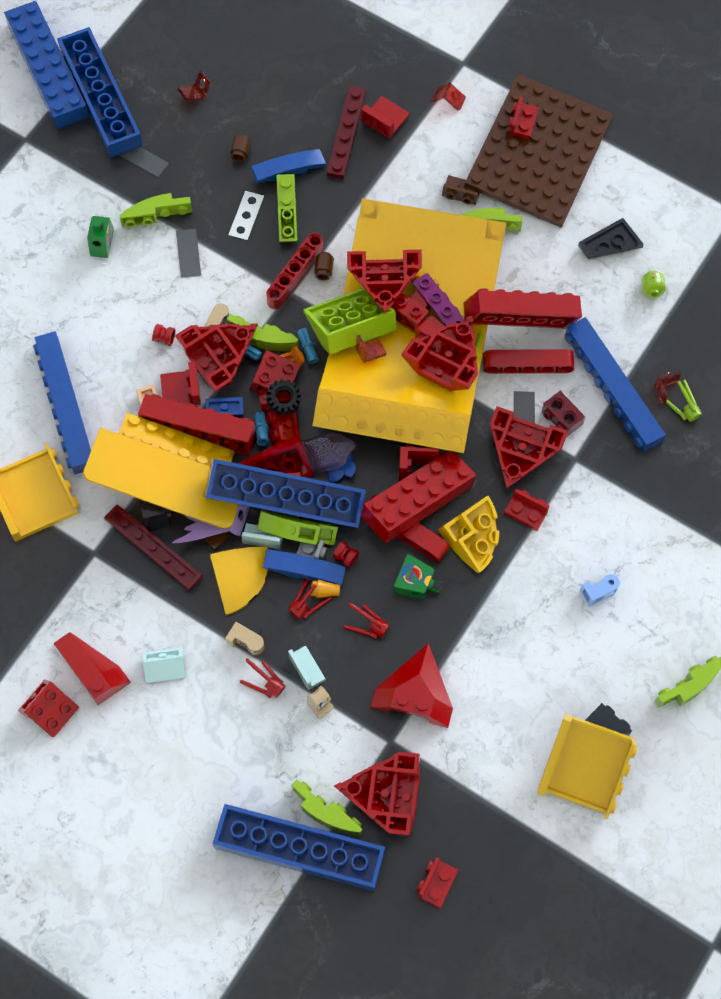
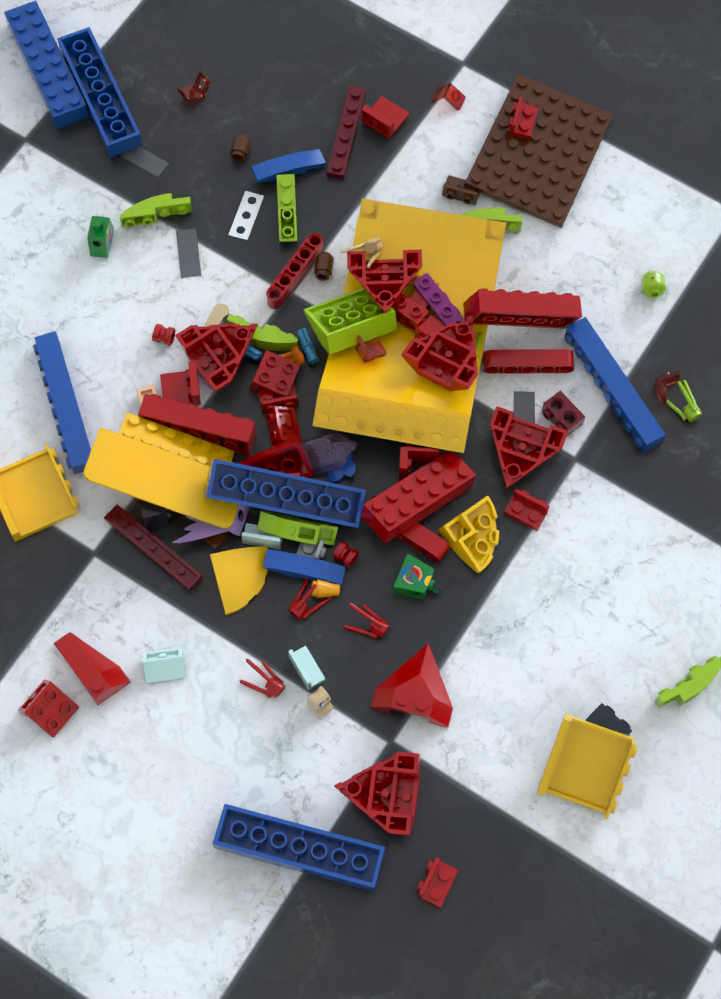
blue plate [205,397,244,417] -> none
tan leg [225,622,264,655] -> none
dark azure axle [255,411,269,446] -> none
black tyre [266,379,301,416] -> none
lime slope [291,779,362,836] -> none
black wing [578,218,644,259] -> none
light blue leg [580,574,620,607] -> none
none -> tan plant [341,237,383,269]

